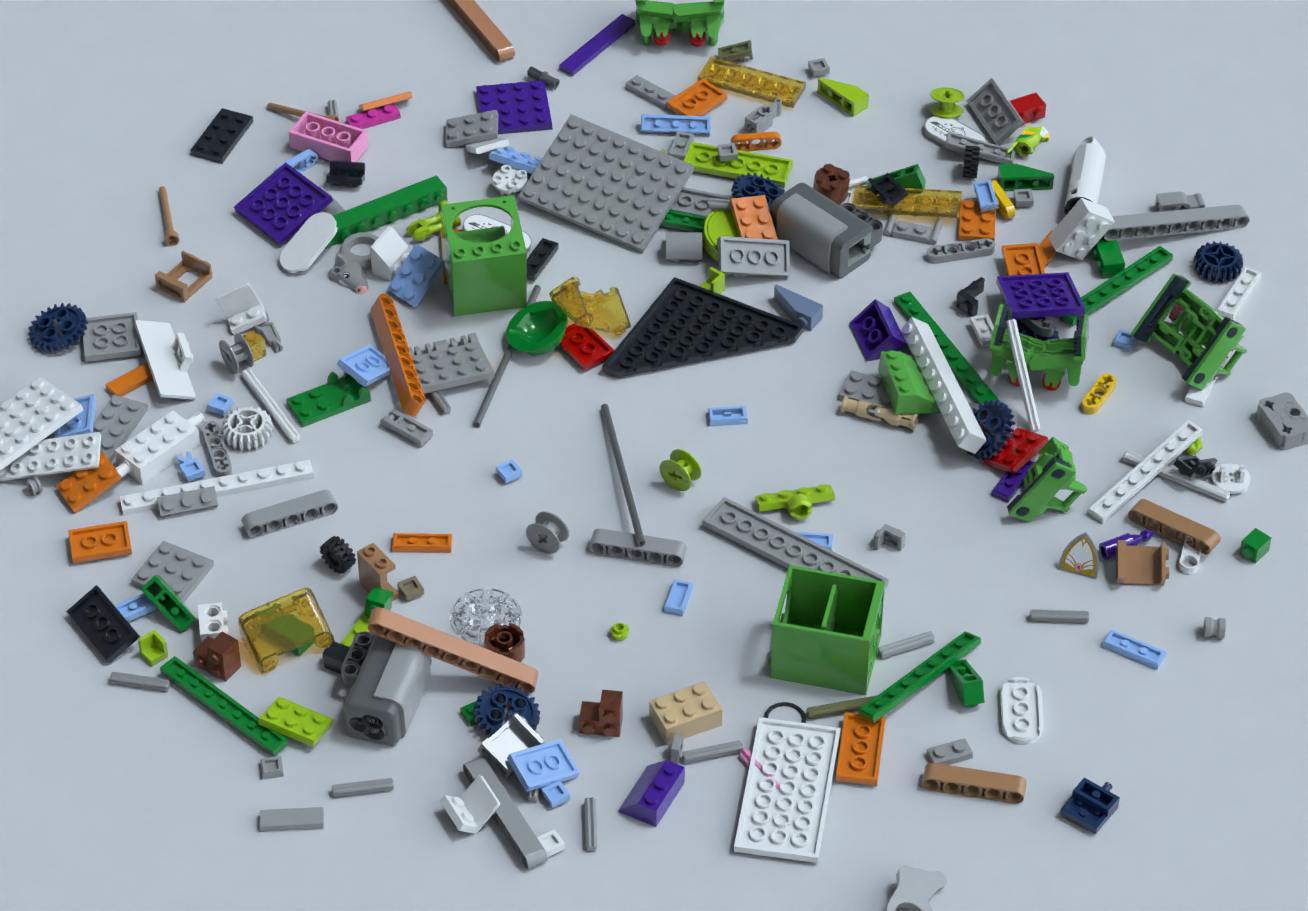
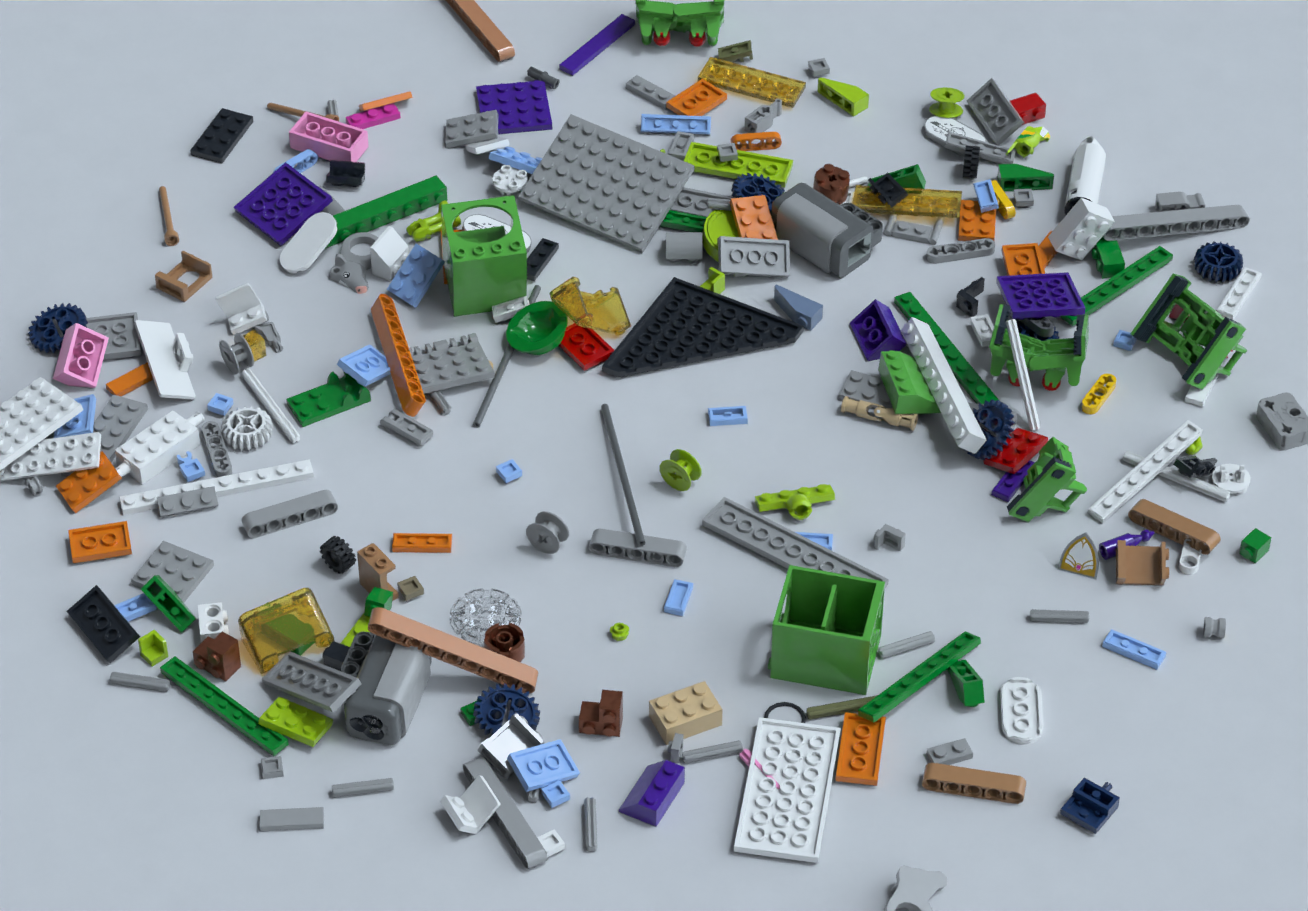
none -> bright pink slope [53,323,109,388]
none -> light grey plate [262,651,362,713]
none -> white plate [492,296,530,323]

